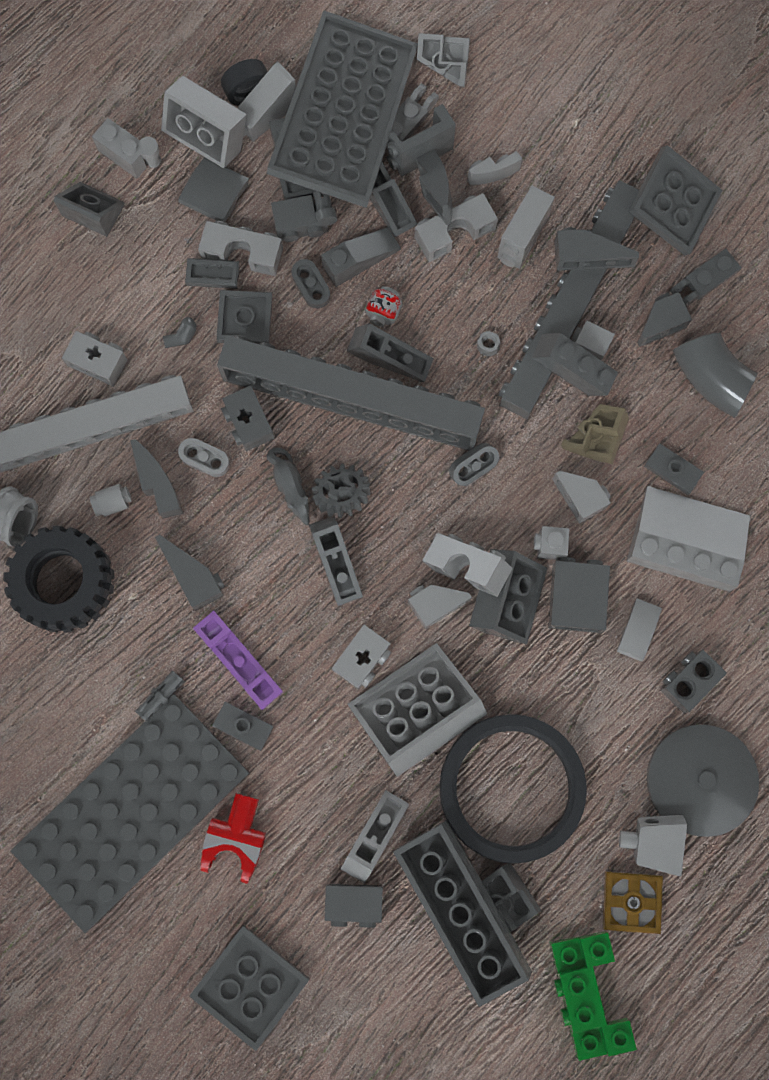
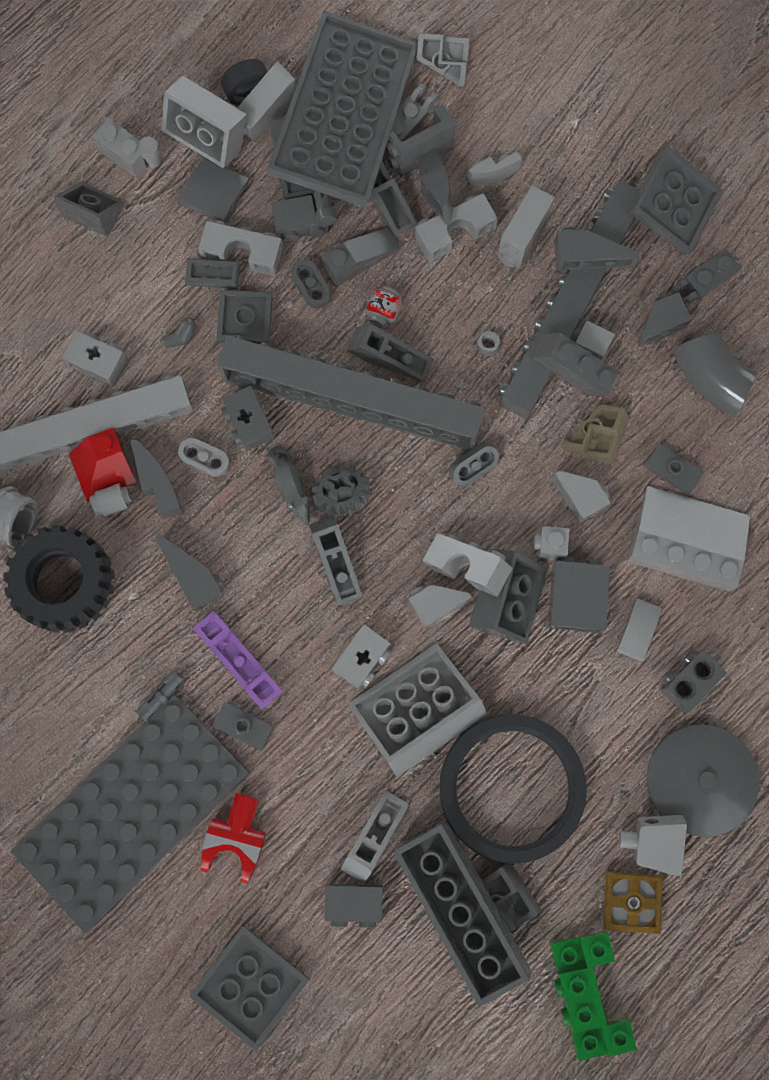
none -> red slope [69,427,137,502]

